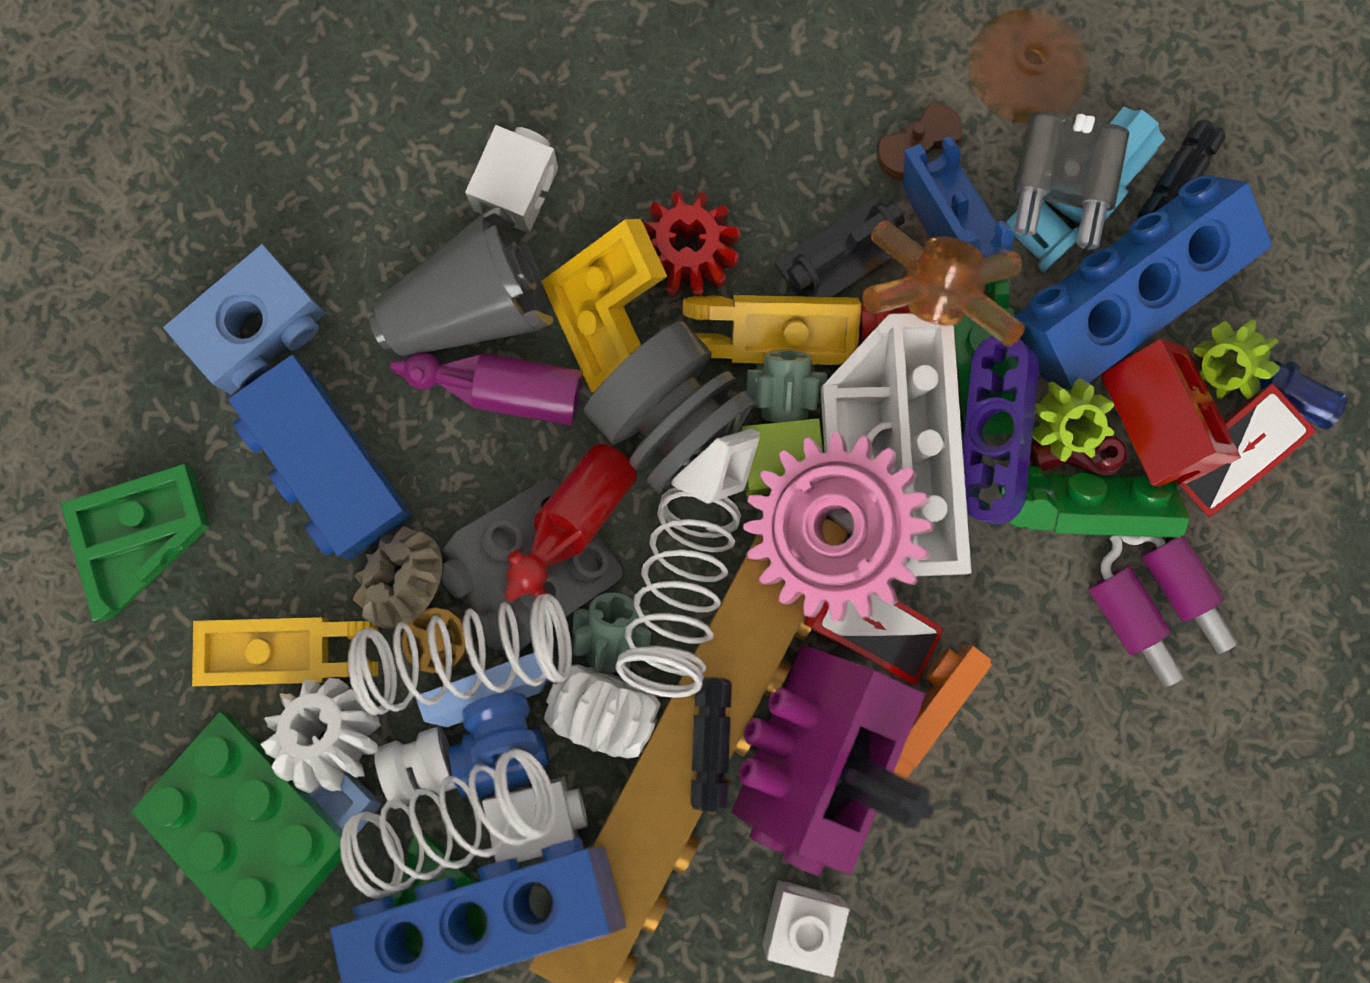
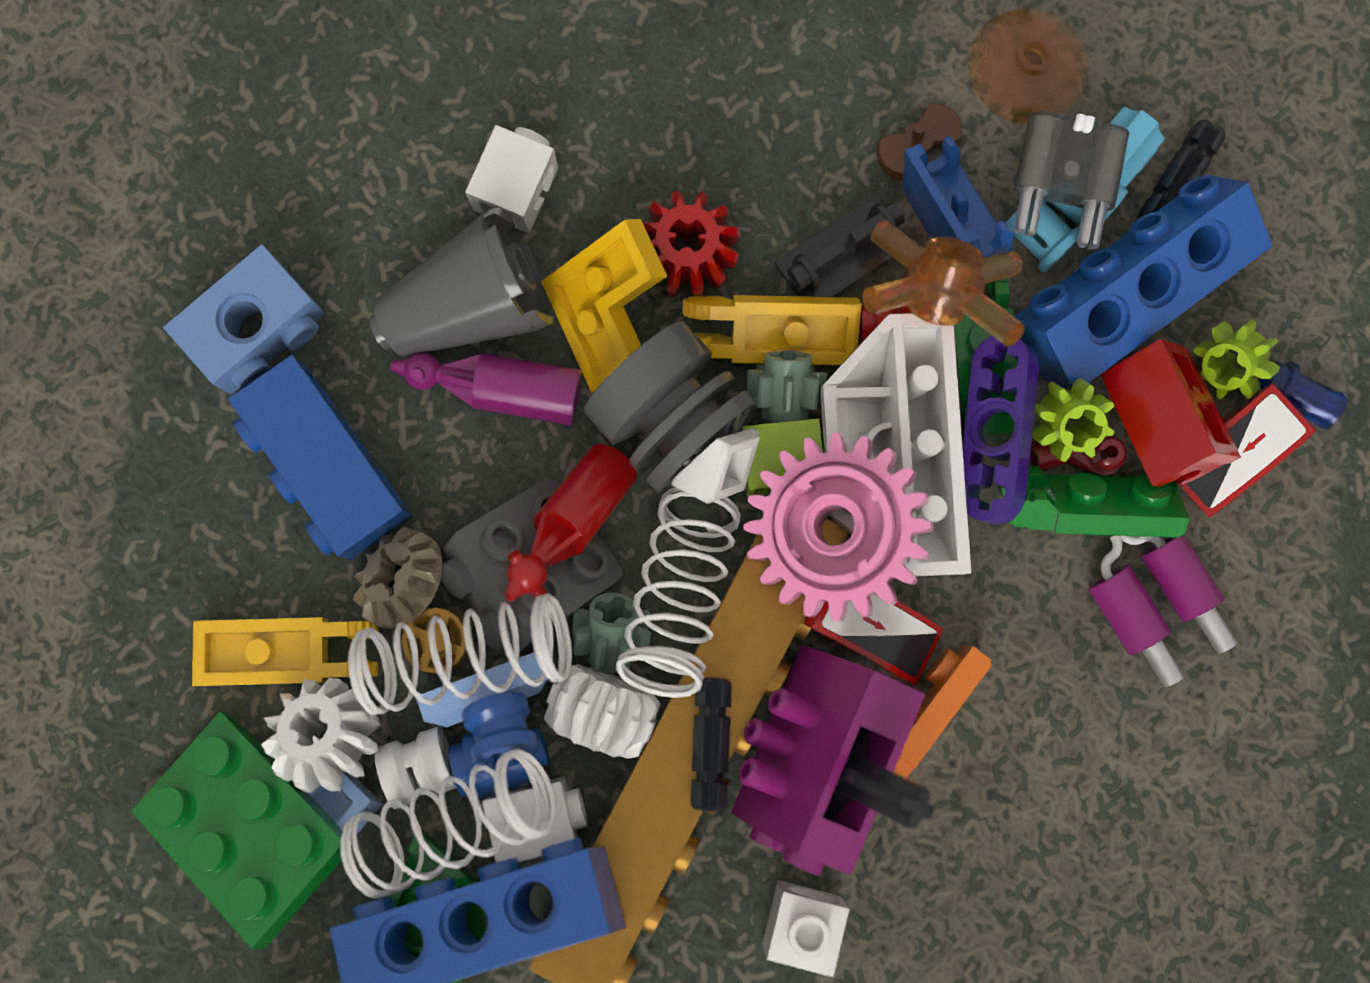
green wing [60,464,210,622] -> none

